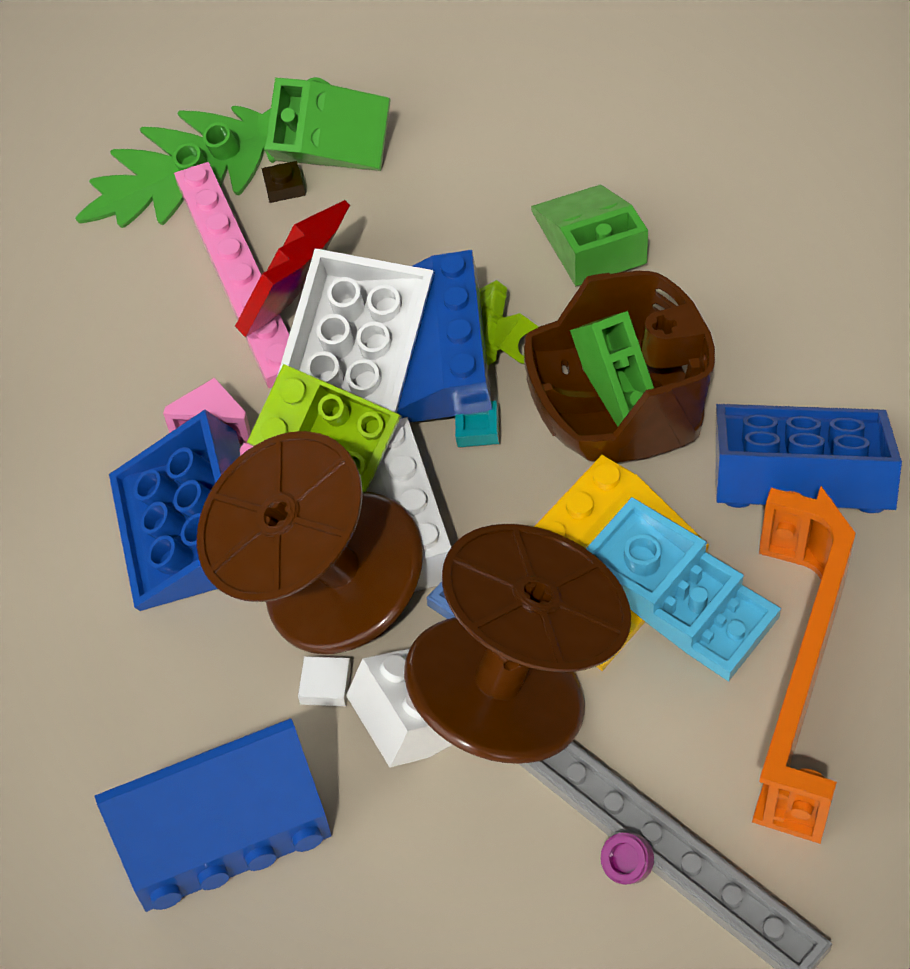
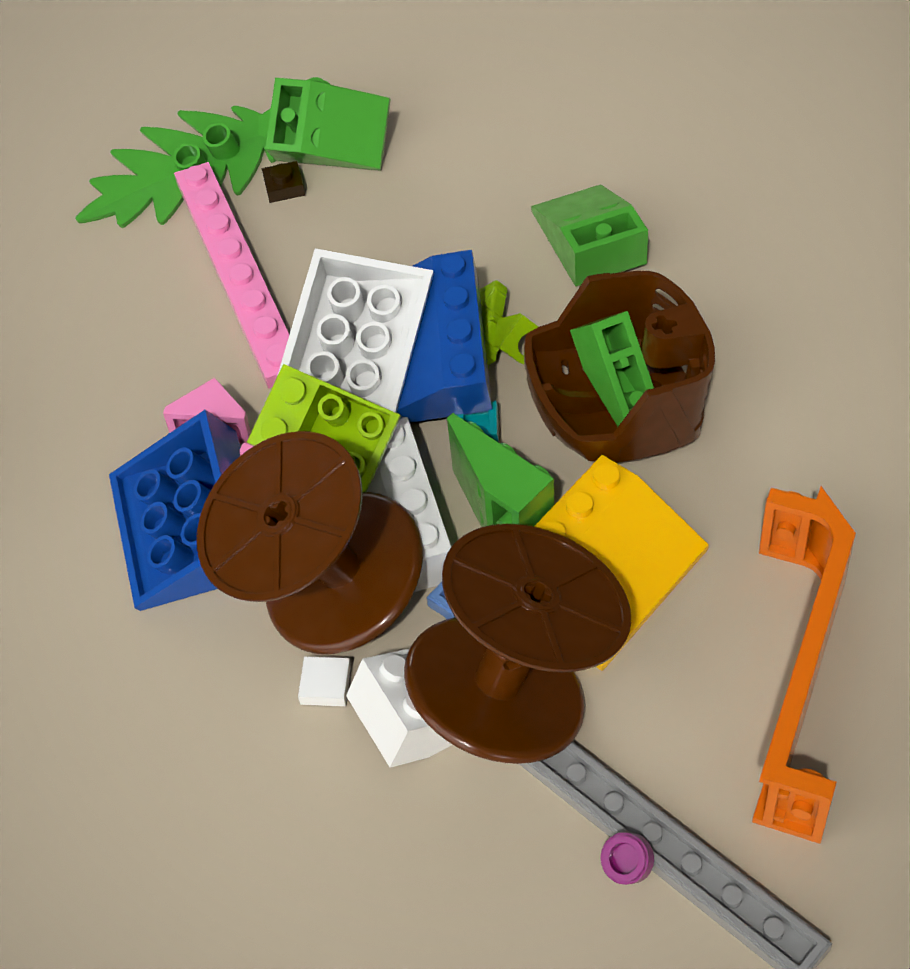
blue slope [94,718,332,912] -> none
red slope [235,200,350,337] -> none
medium azure slope [586,497,781,682] -> none
blue slope [715,404,902,513] -> none
none -> bright green slope [447,413,555,527]

